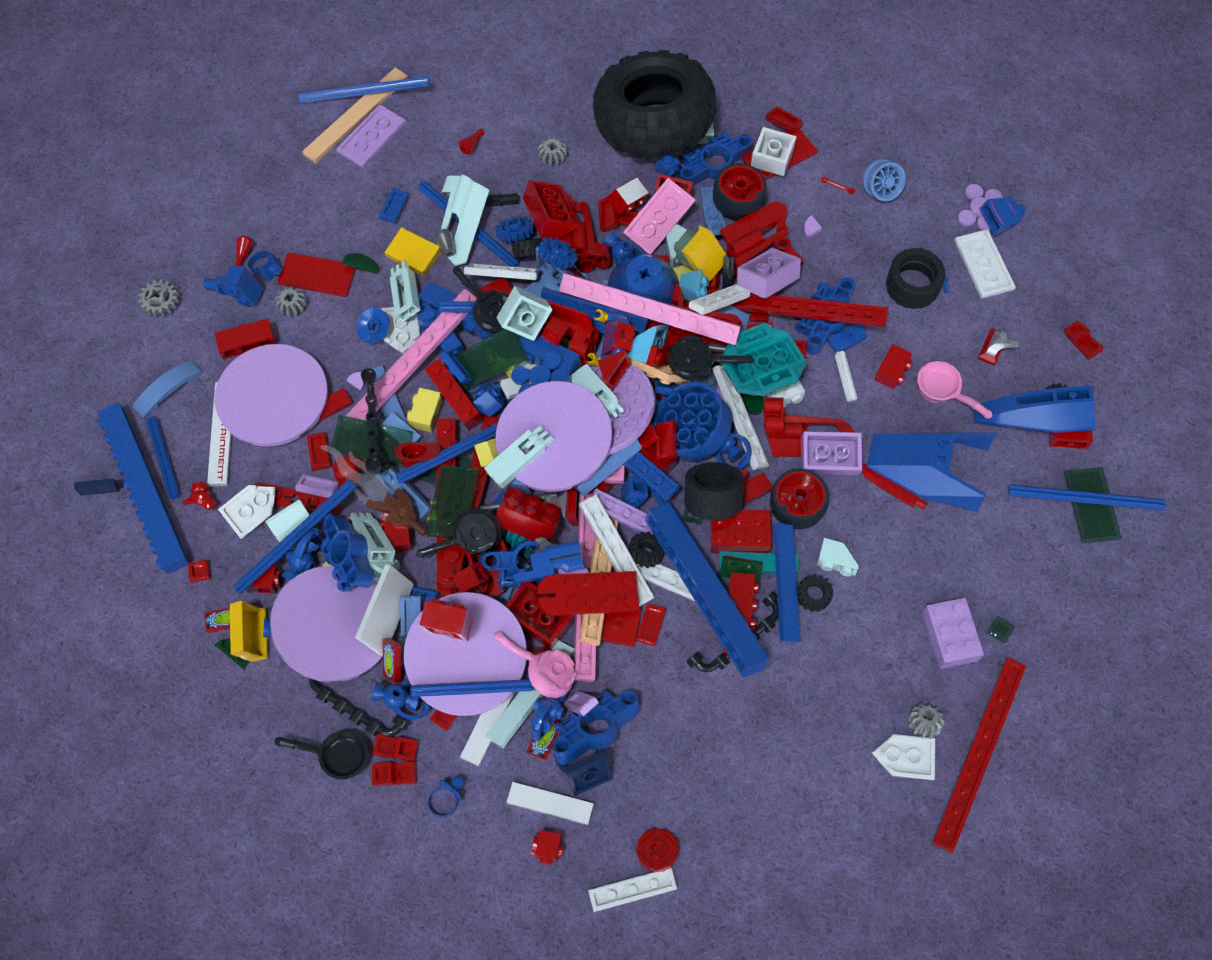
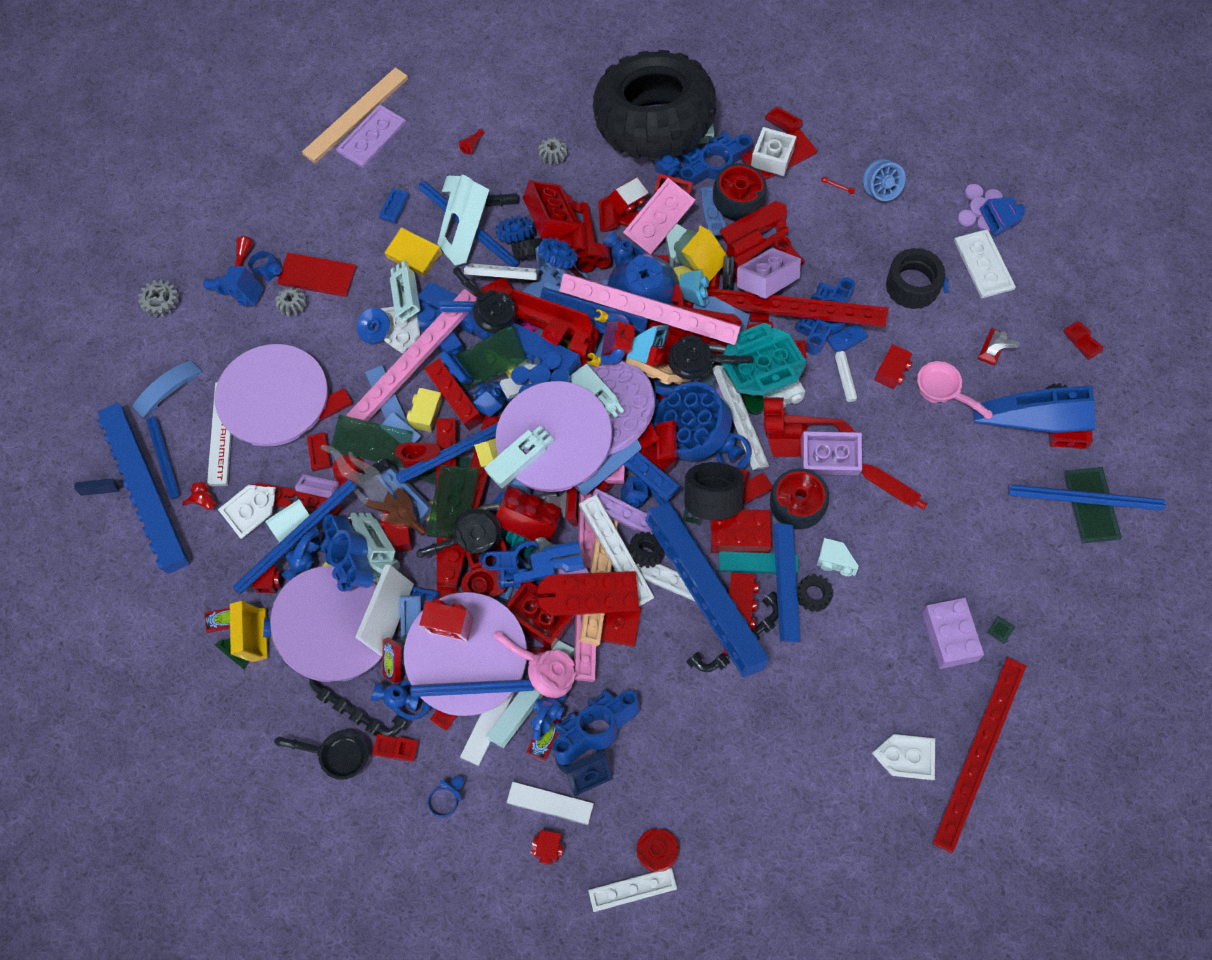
red tile [188,560,211,583] -> none
red brick [214,319,276,360] -> none
blue axle [298,76,430,104] -> none
dark green tile [342,253,378,274] -> none
lavender tile [347,372,366,390] -> none
black bar [361,368,381,473] -> none
red slope [371,761,417,786] -> none
flat silver cone [435,229,455,257] -> none
red brick [452,562,489,593] -> none
light aqua brick [496,286,552,341] -> none
lavender tile [564,691,599,716] -> none
red slope [598,351,631,391] -> none
red tile [636,603,666,647] -> none
white tile [689,284,750,315] -> none
dark green plate [719,556,762,582] -> none
lavender tile [804,215,822,239] -> none
blue windscreen [866,433,996,512] -> none
light grey gear [908,703,944,739] -> none

